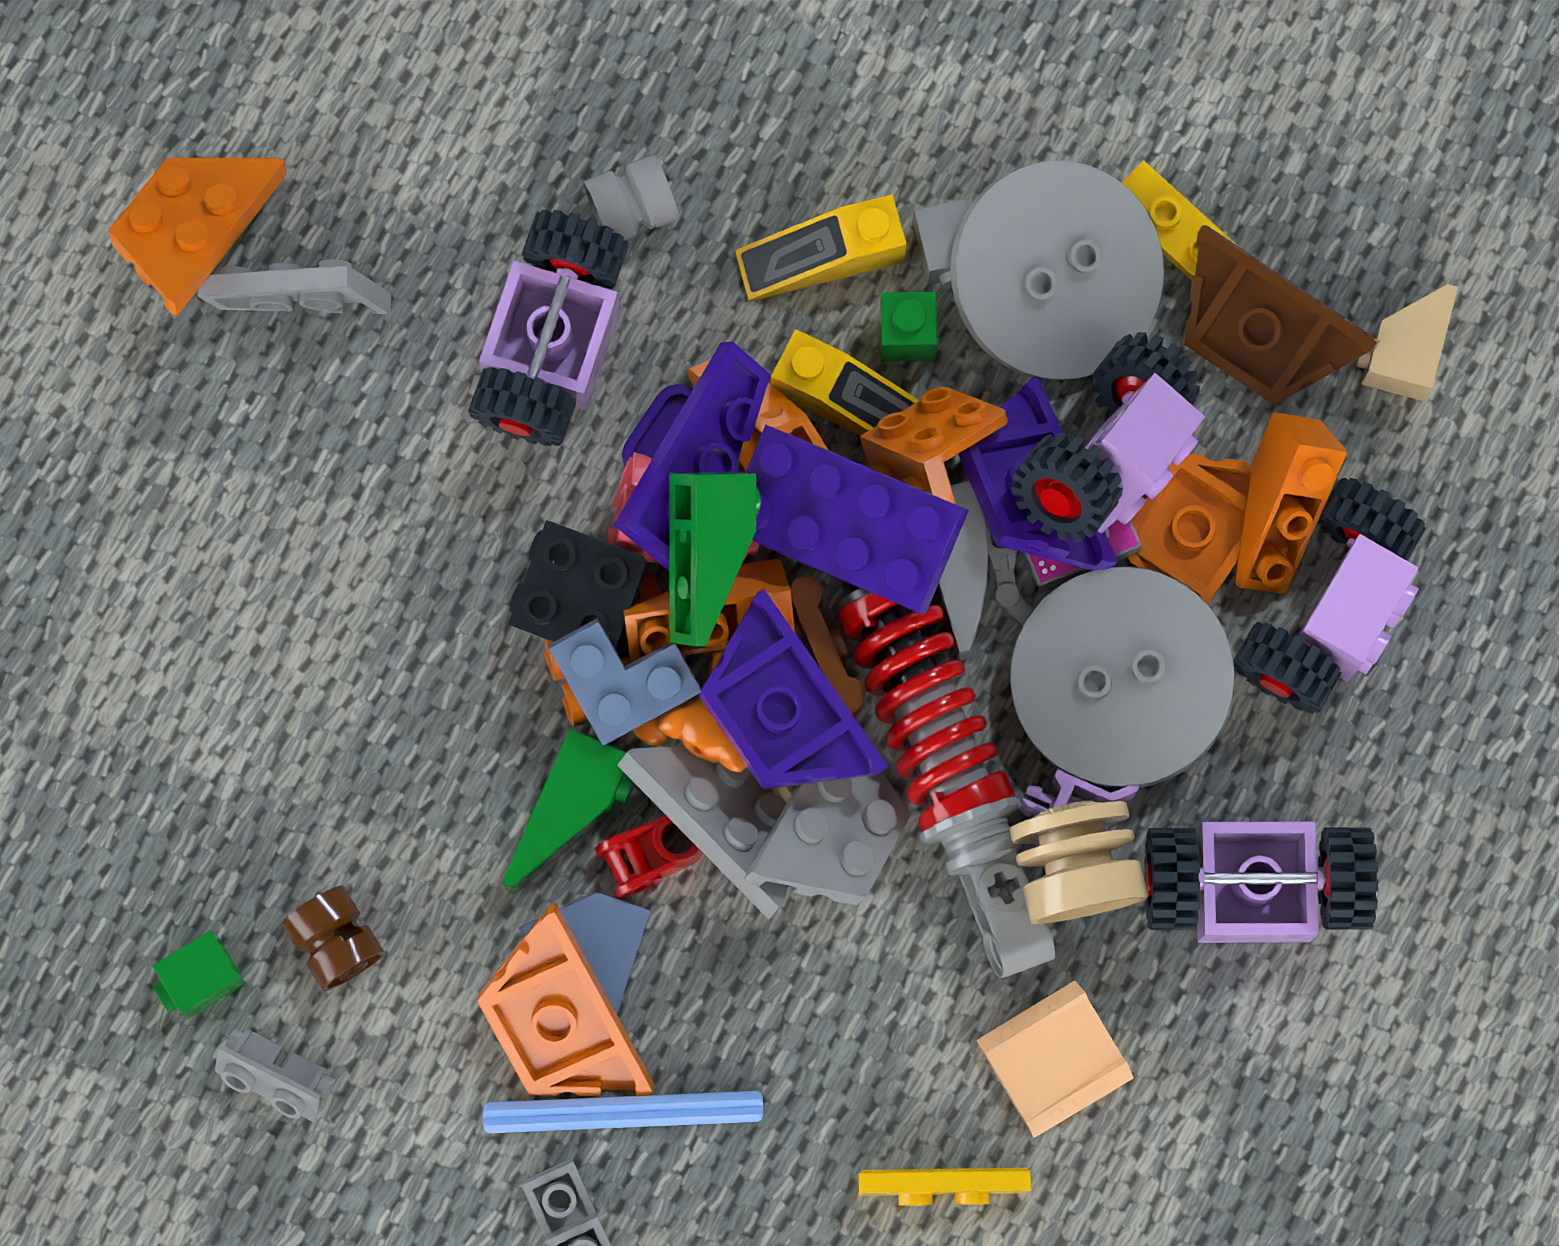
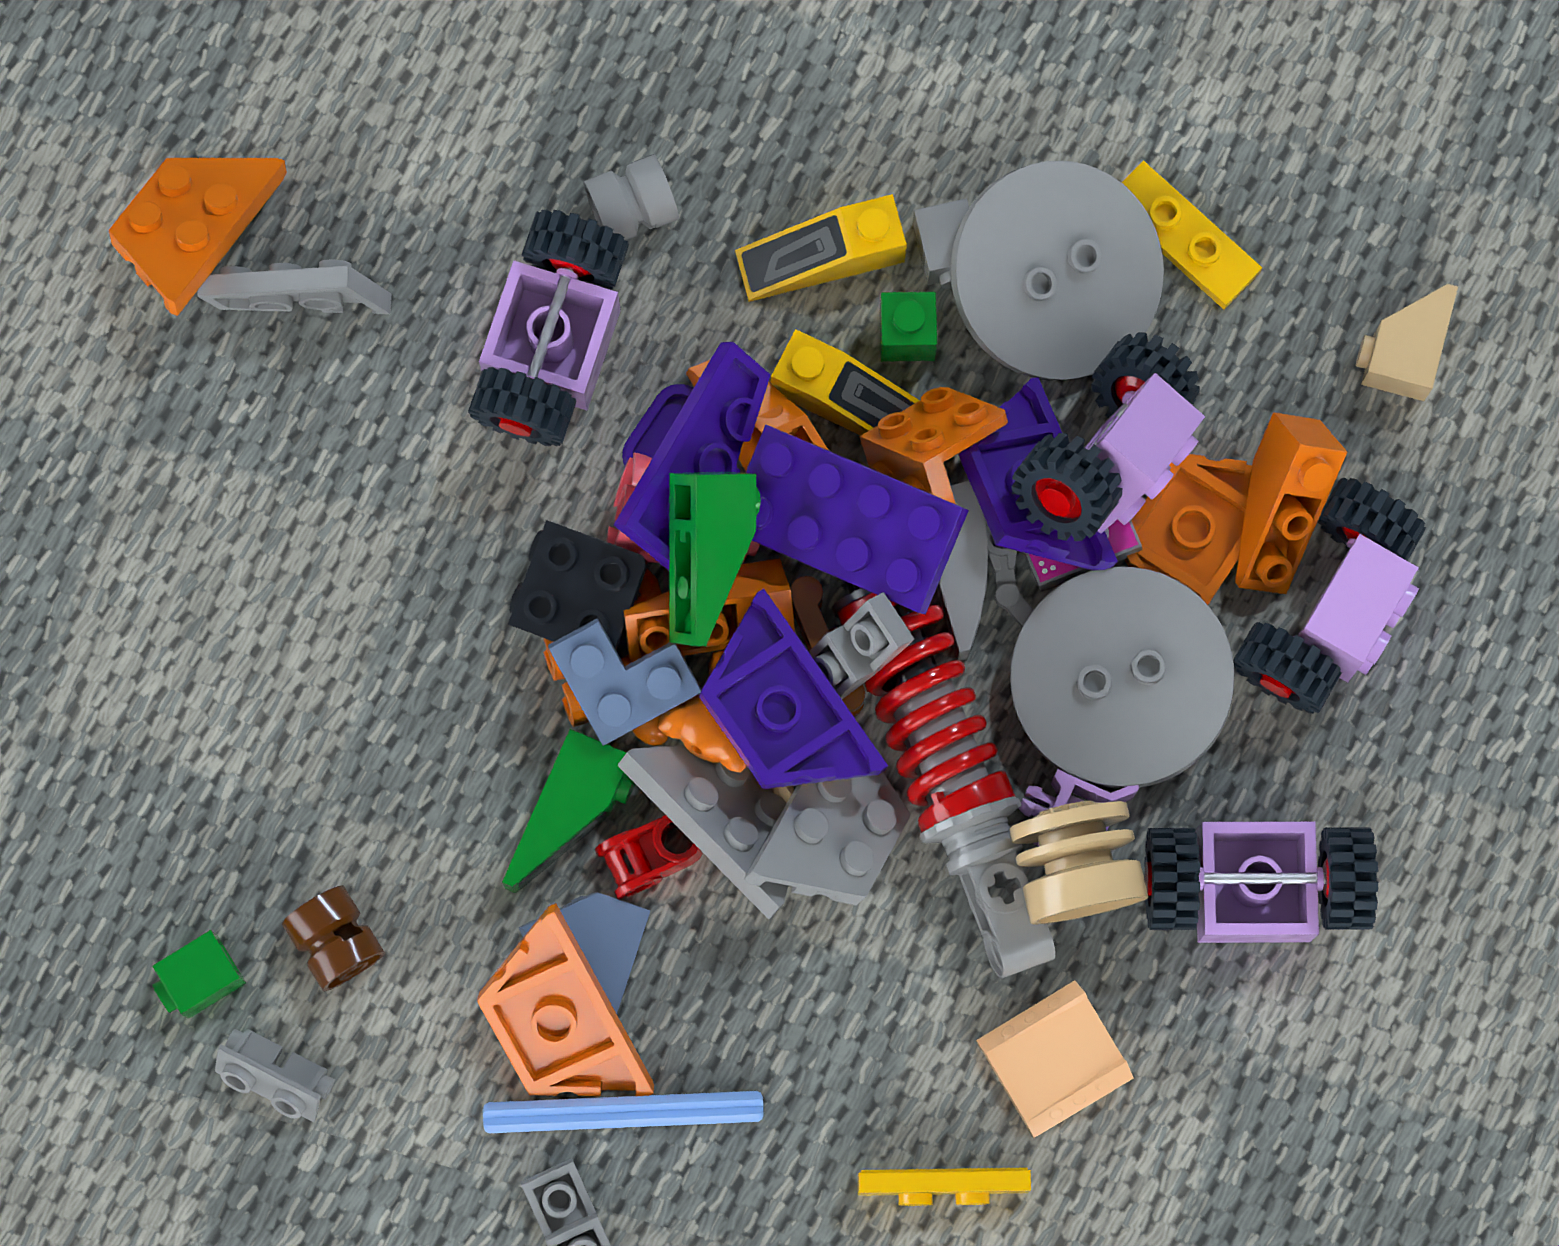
reddish brown wing [1184,225,1380,405] -> none
none -> light grey slope [809,592,914,699]

